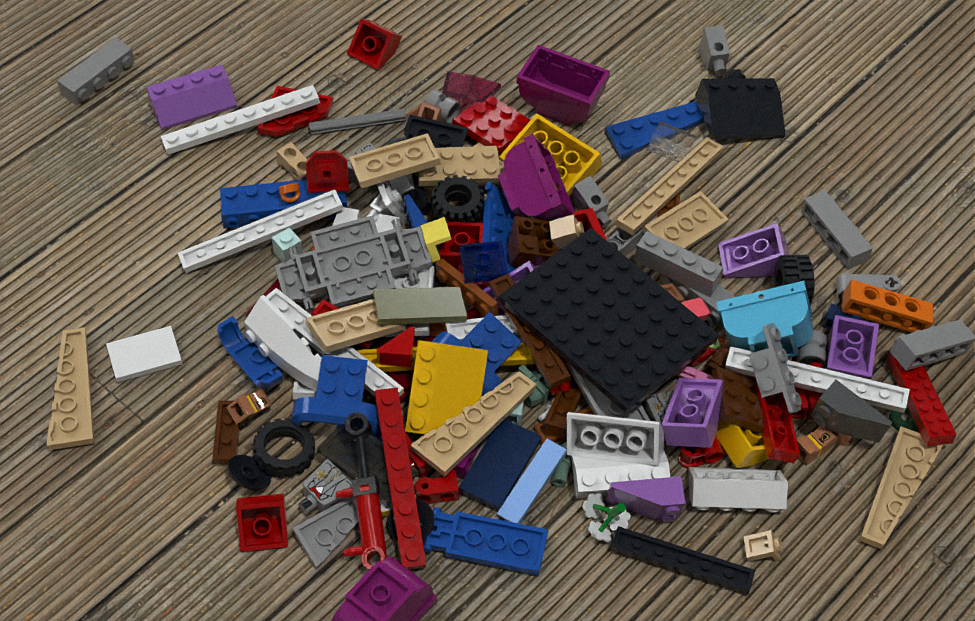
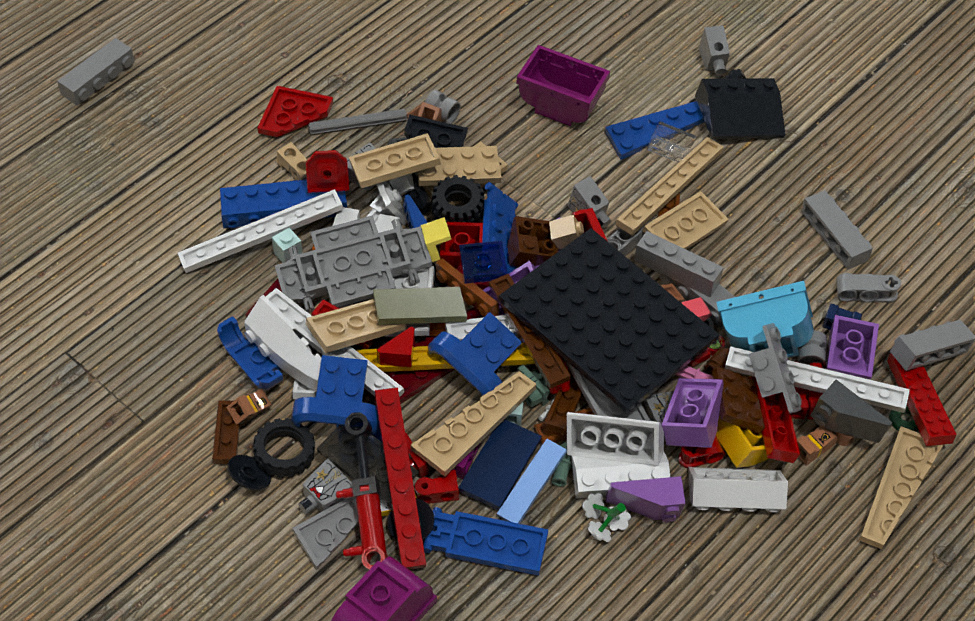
tan wing [47,327,94,450] -> none
white tile [106,326,182,383] -> none
medium lavender slope [146,64,237,130] -> none
white plate [161,85,320,155] -> none
red slope [236,494,288,552] -> none
orange tile [278,182,300,203] -> none
red slope [346,18,402,70] -> none
yellow slope [405,340,488,434] -> none
clear pink slope [442,71,501,105] -> none
red plate [452,95,530,154] -> none
magenta container [498,133,575,221] -> none
yellow slope [499,113,602,195] -> none
black plate [610,526,756,595] -> none
medium lavender slope [718,223,789,278] -> none
tan bracket [744,530,783,562] -> none
black tyre [774,254,815,306] -> none
orange brick [842,279,933,333] -> none

